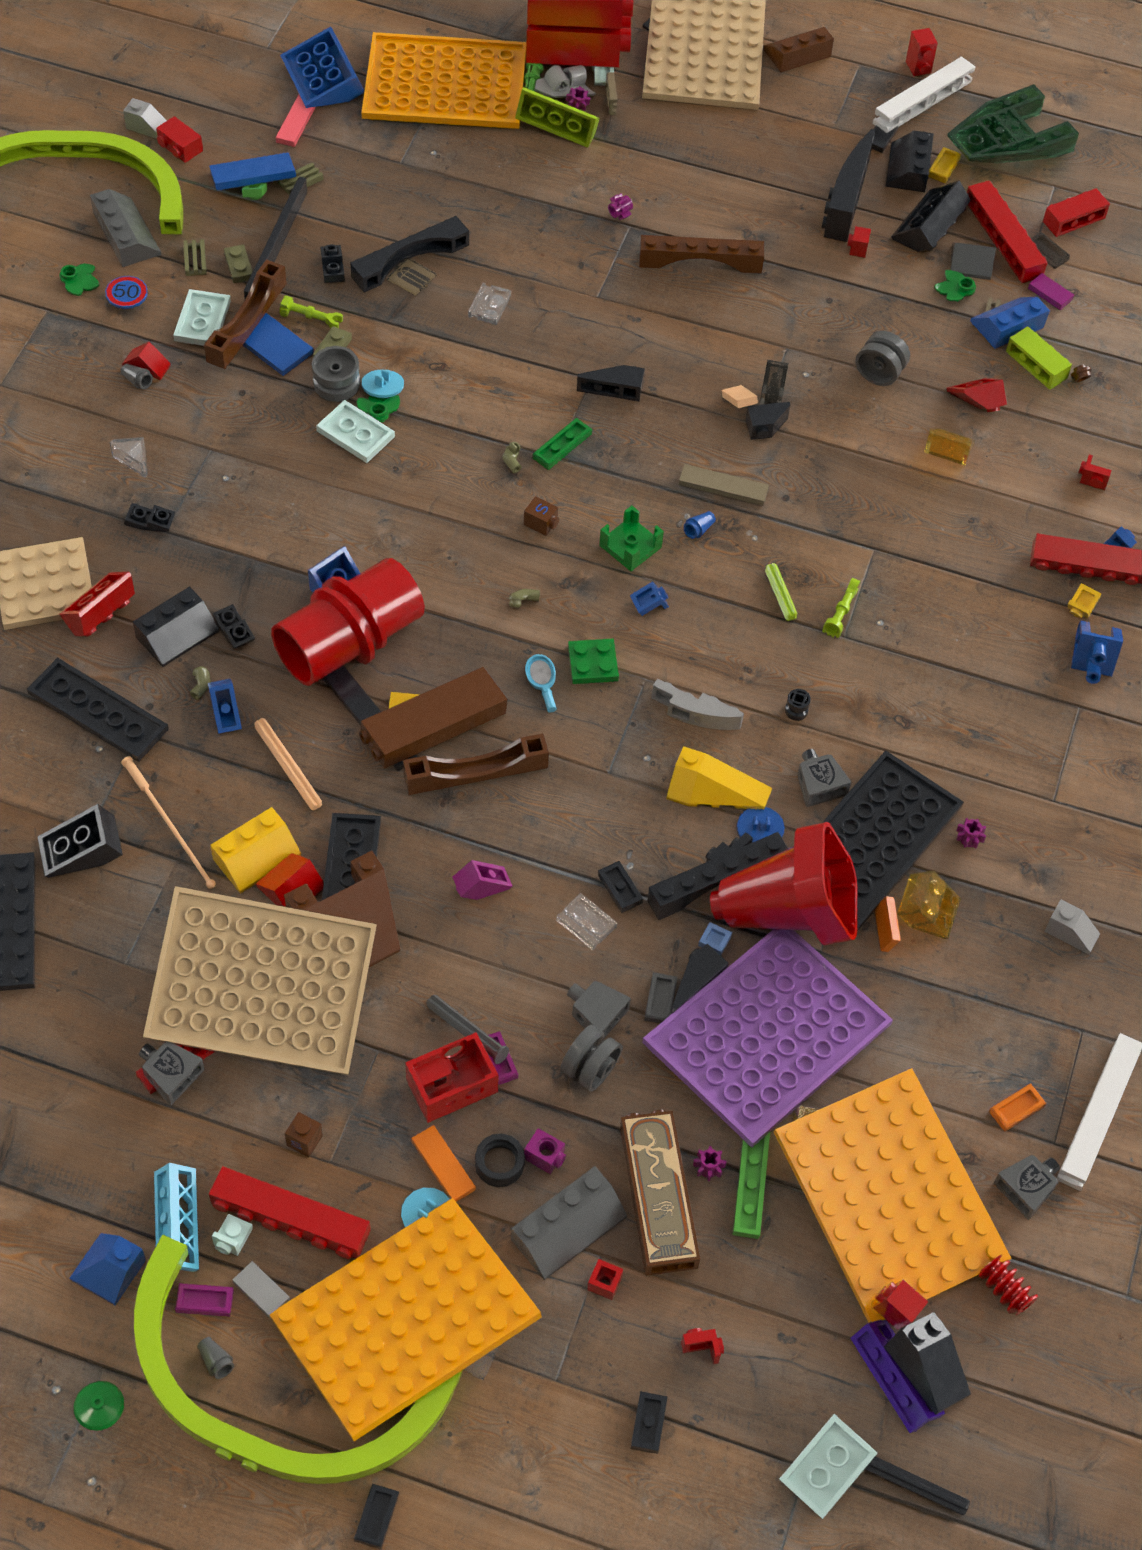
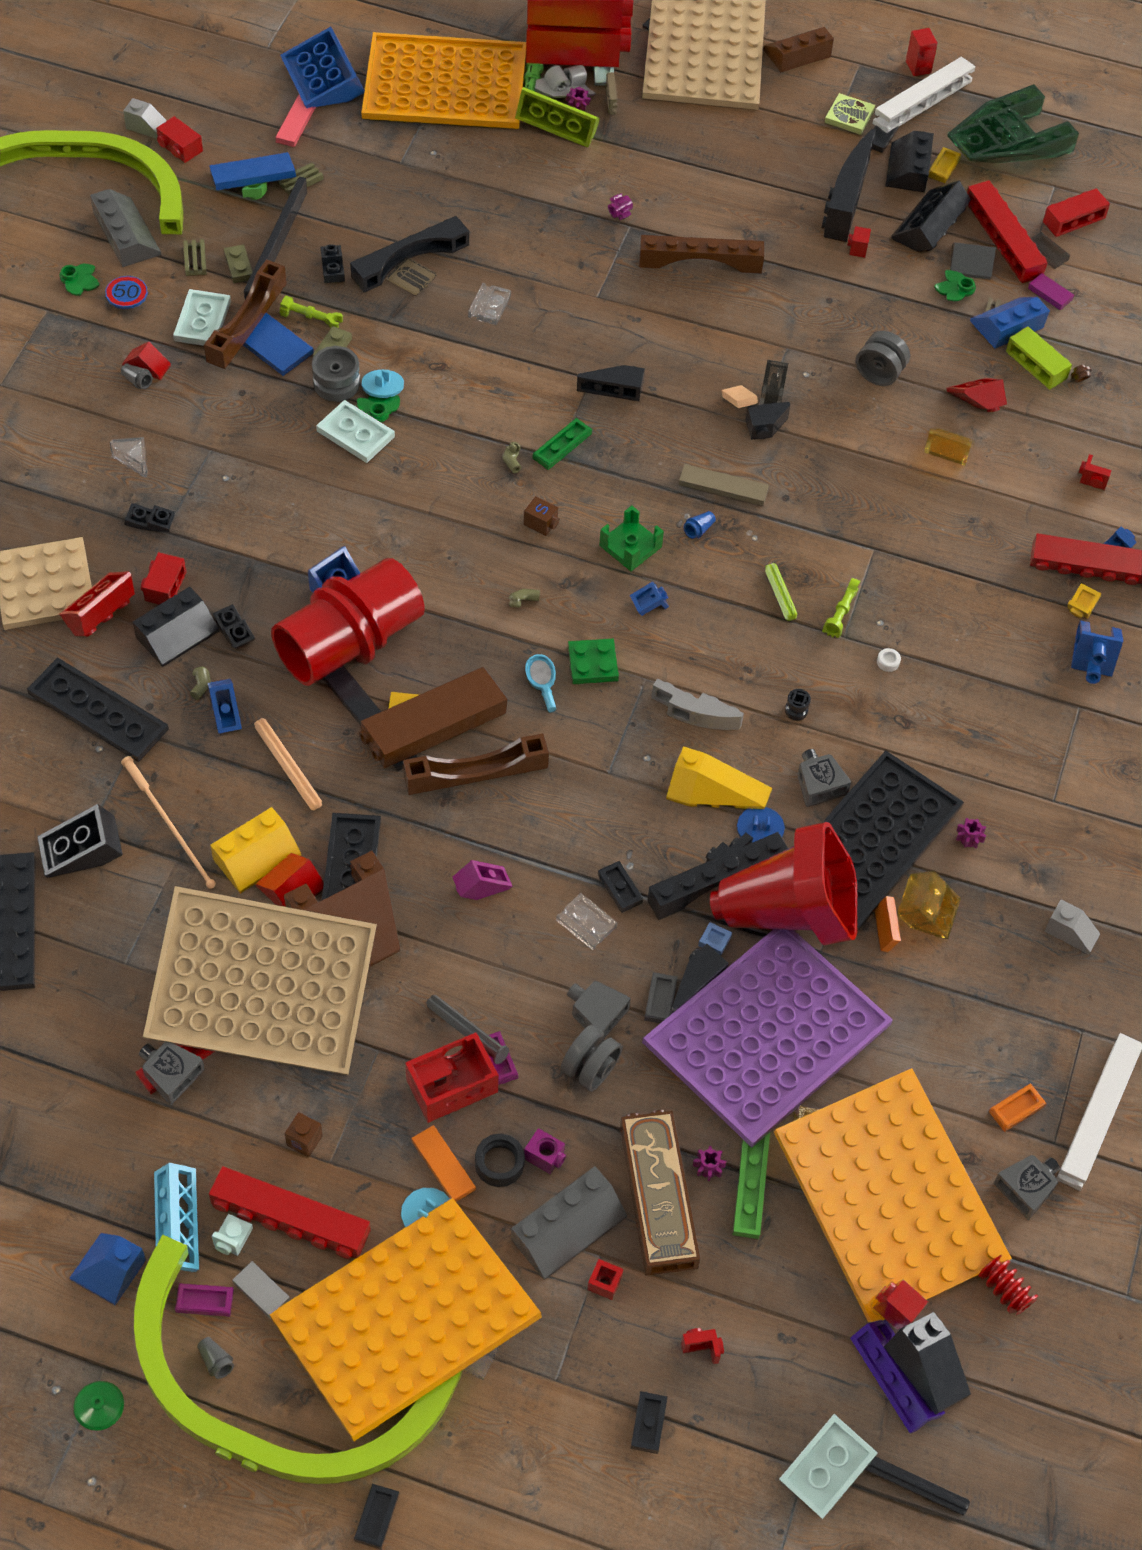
none -> red brick [141,552,186,605]
none -> yellowish green tile [825,93,875,135]
none -> white tile [877,648,901,672]

